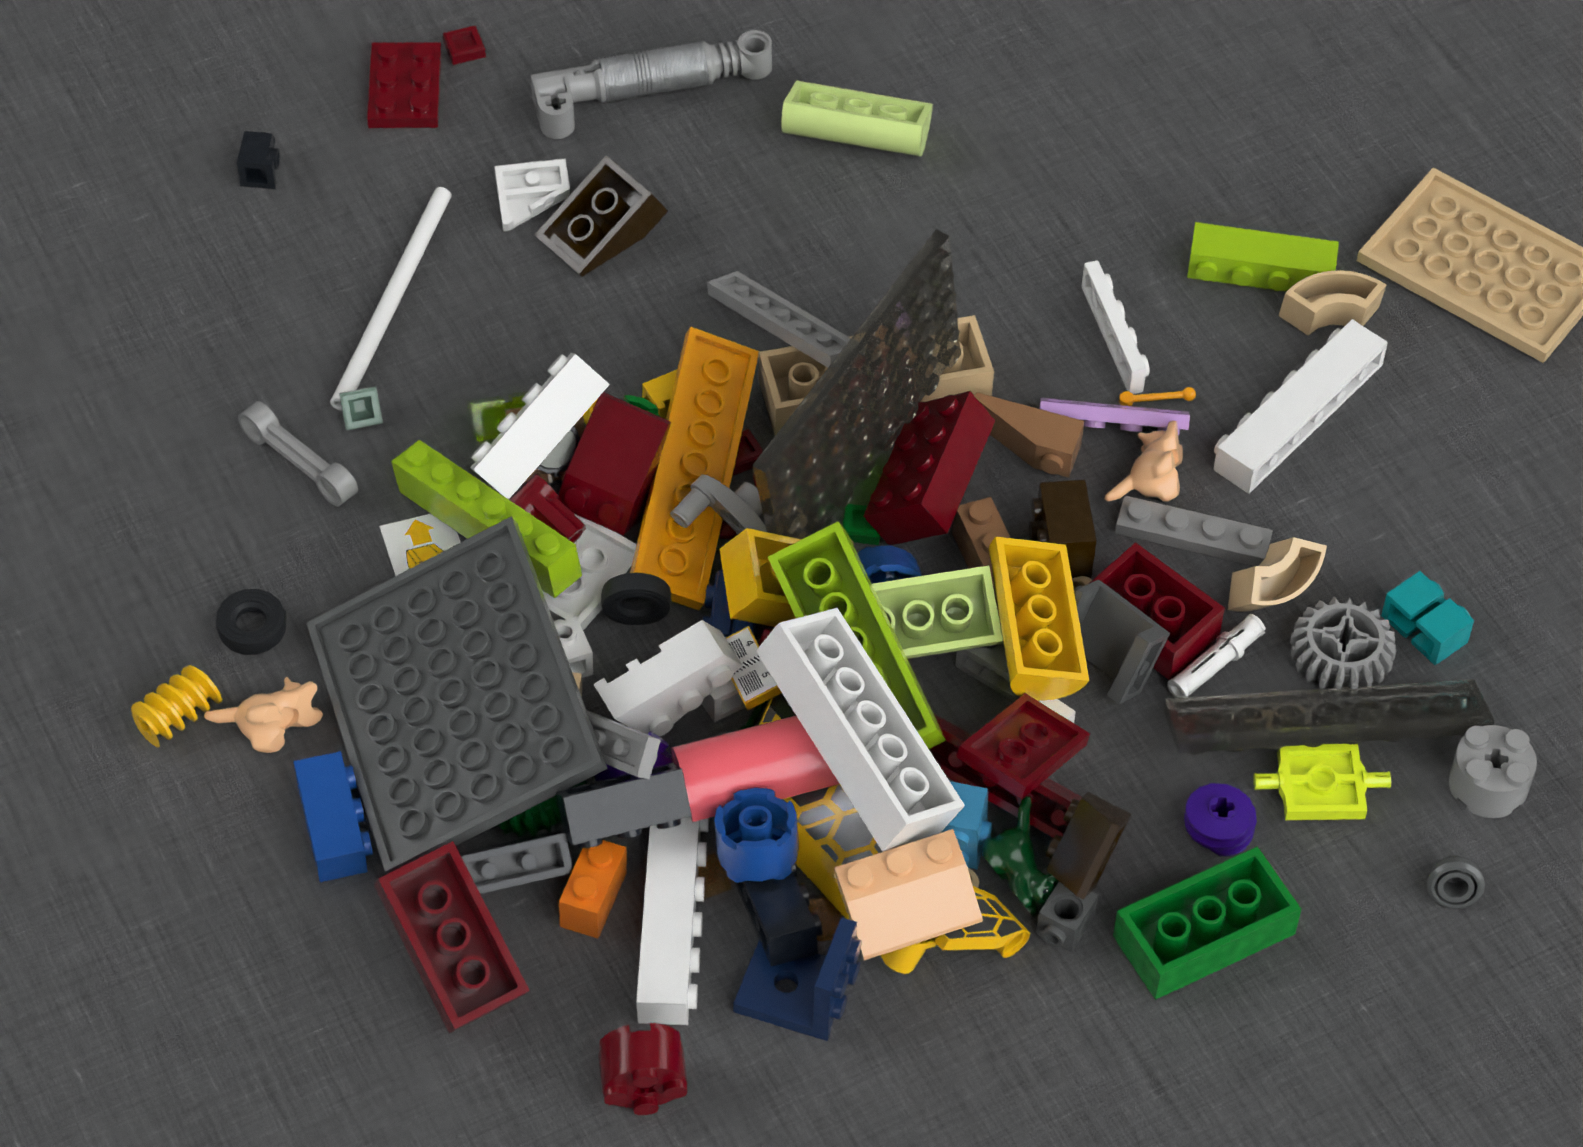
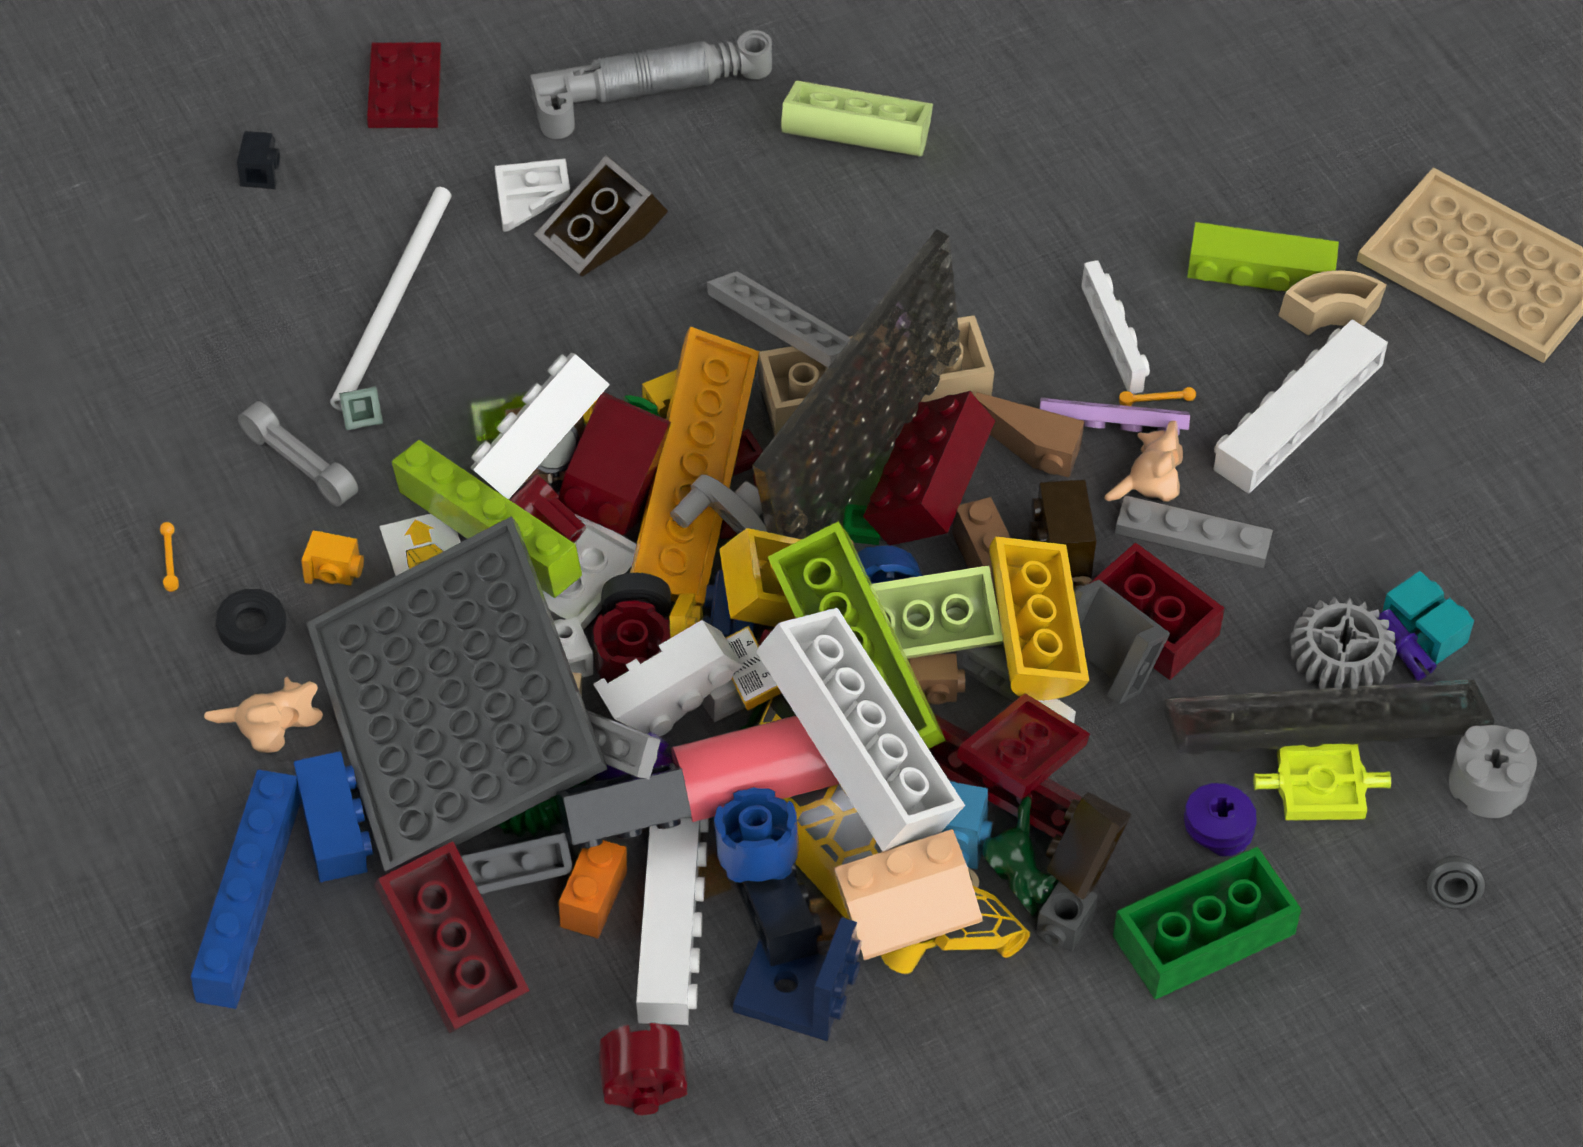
yellow piece [131,665,223,747] -> none
dark red tile [443,25,486,65] -> none
white pin [1167,614,1266,701] -> none
tan brick [1228,537,1327,612] -> none
none -> light orange hinge [159,522,179,592]
none -> blue brick [191,769,301,1009]
none -> light orange brick [301,530,364,586]
none -> dark red brick [593,600,671,683]
none -> yellow plate [669,593,703,638]
none -> medium nougat brick [909,654,965,704]
none -> dark purple axle [1378,609,1437,681]

